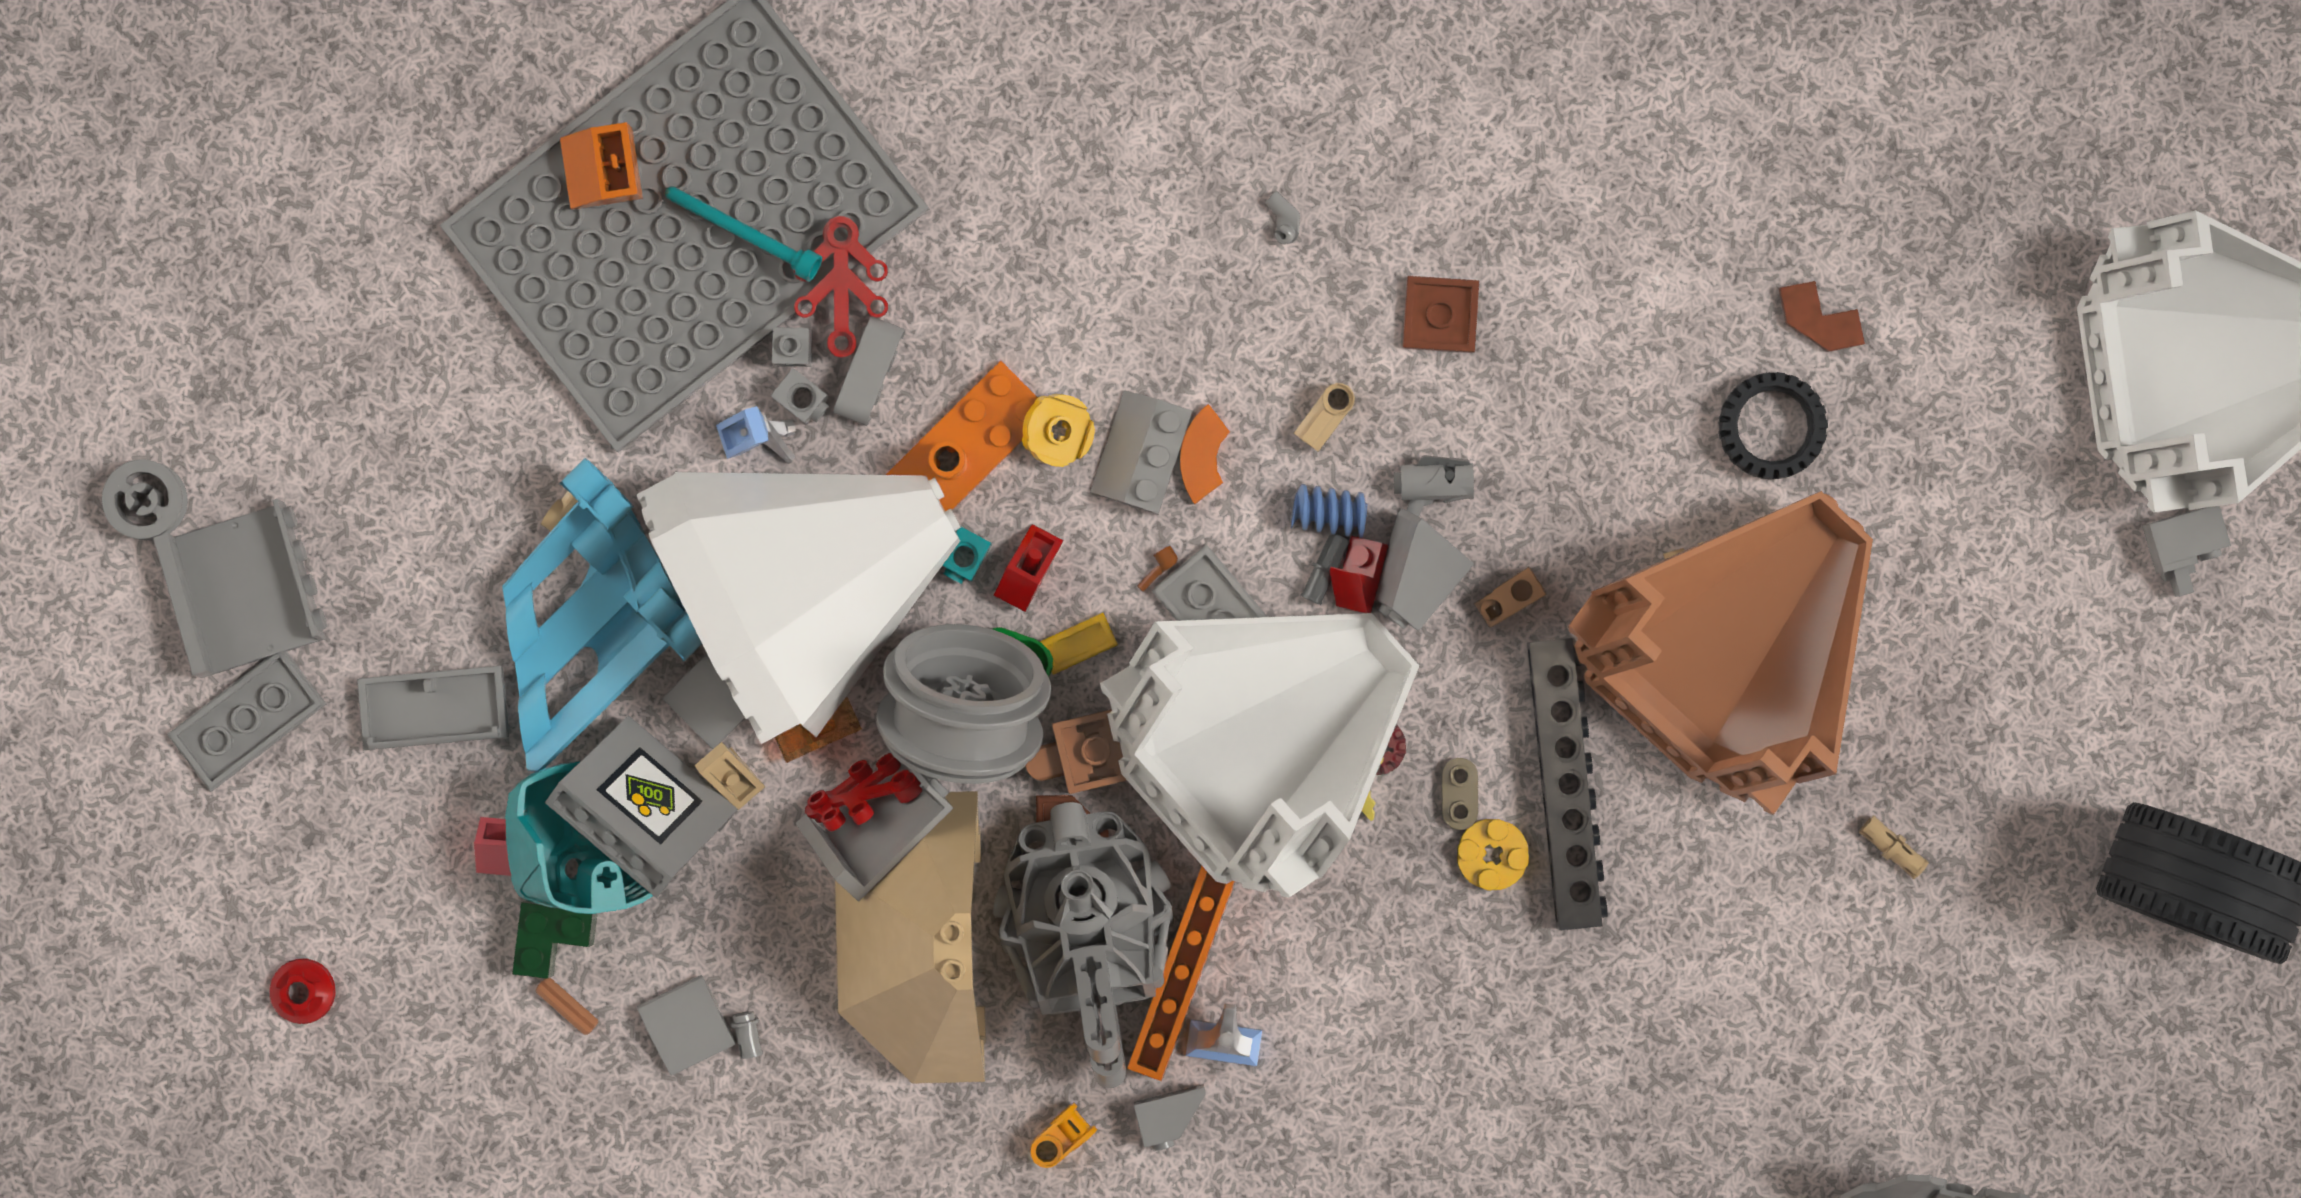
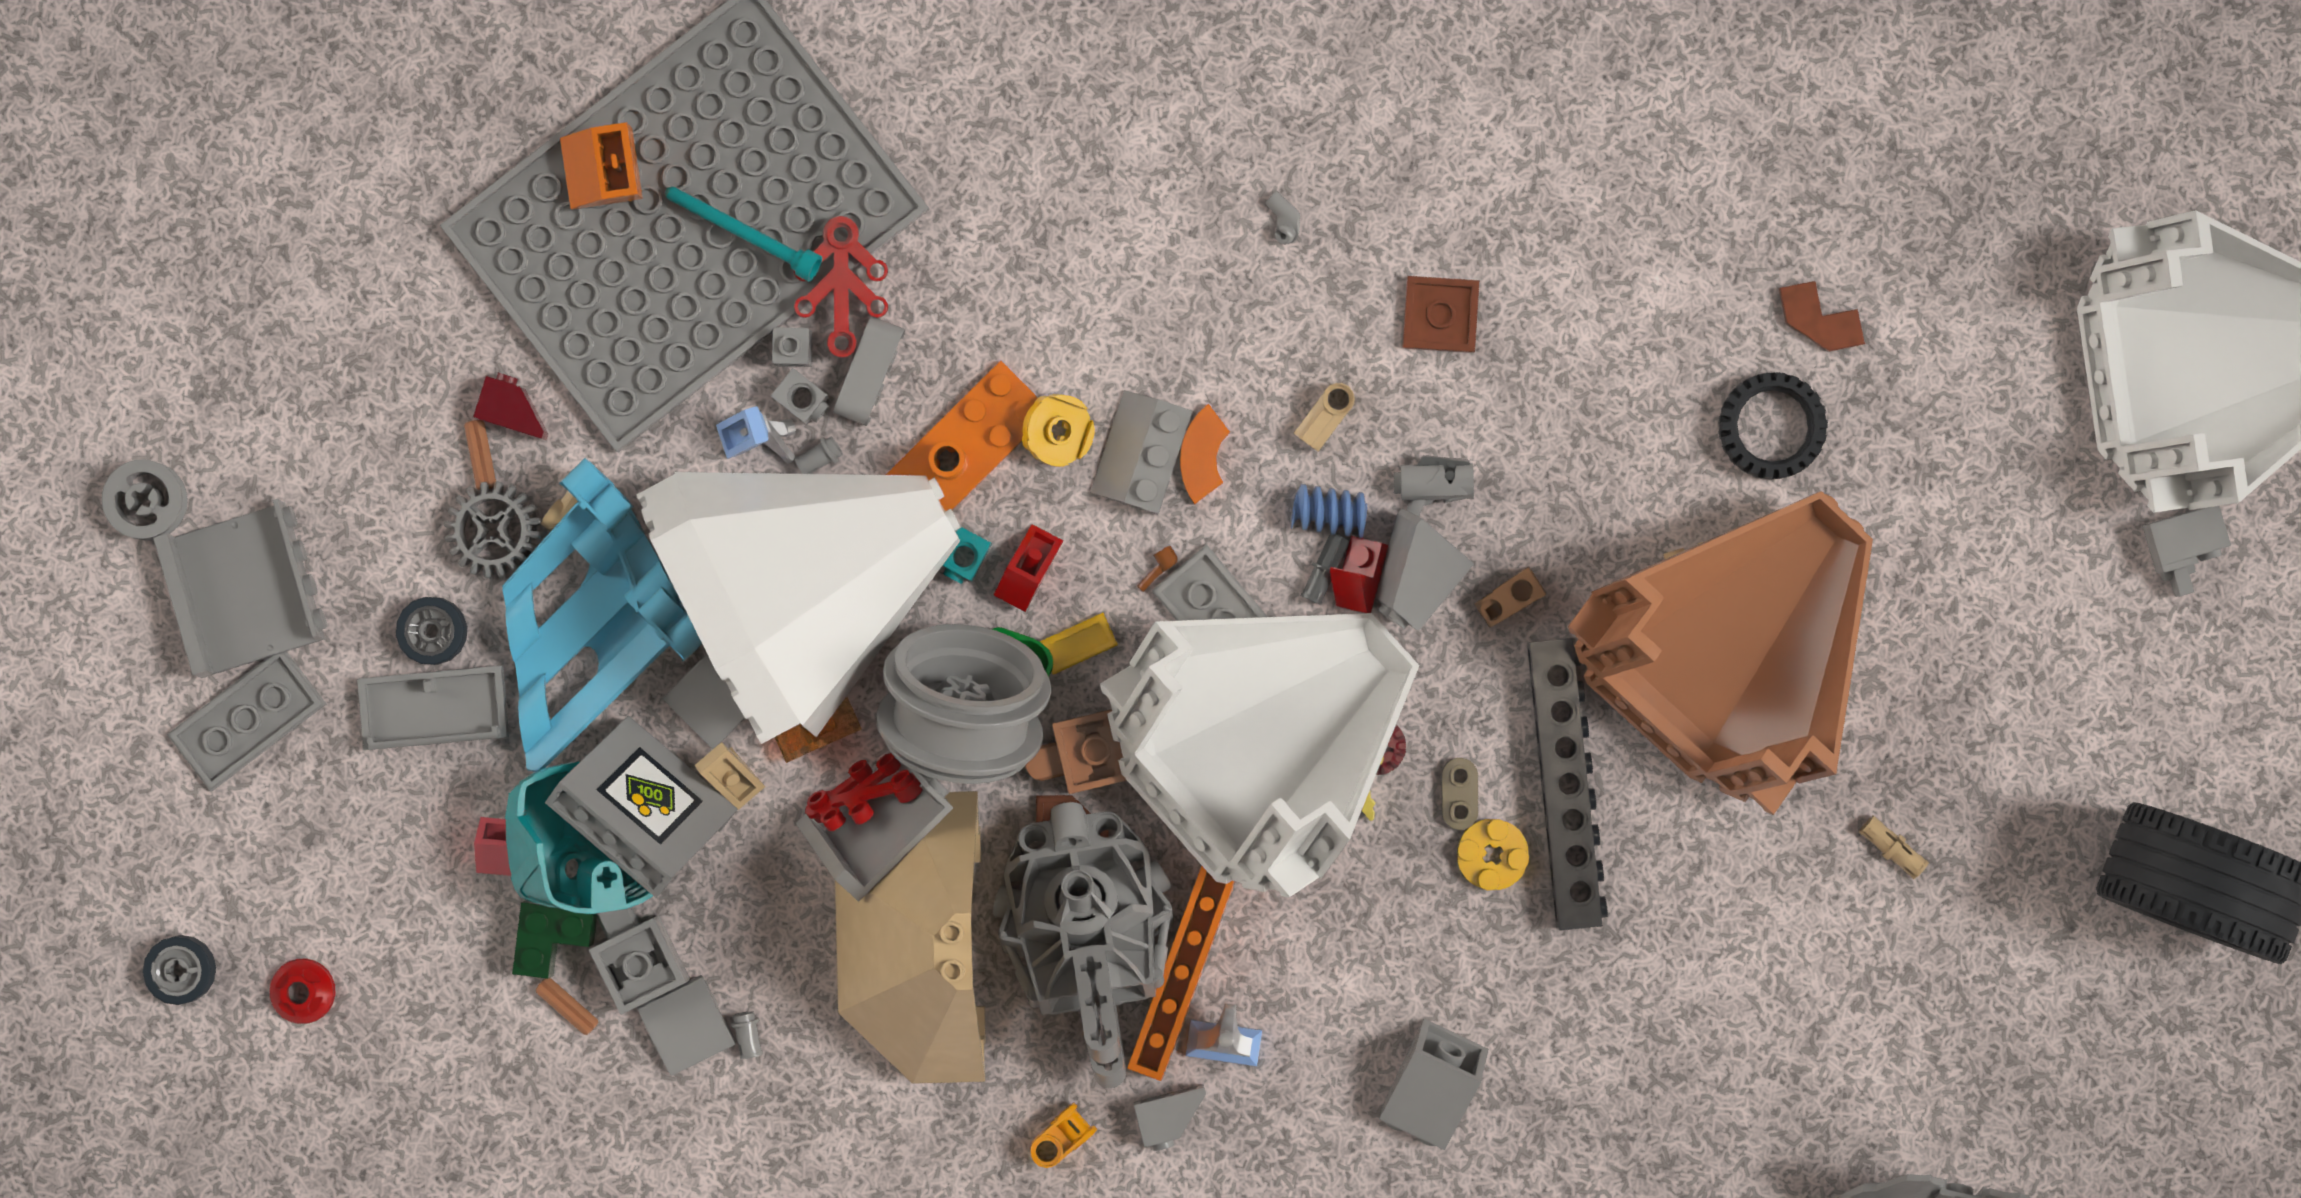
none -> wheel [142,935,216,1005]
none -> wheel [396,597,468,665]
none -> light grey gear [444,481,543,578]
none -> nougat axle [464,420,496,490]
none -> dark red slope [473,372,548,440]
none -> light grey brick [589,907,691,1015]
none -> light grey pin [794,436,843,474]
none -> light grey slope [1379,1019,1489,1150]

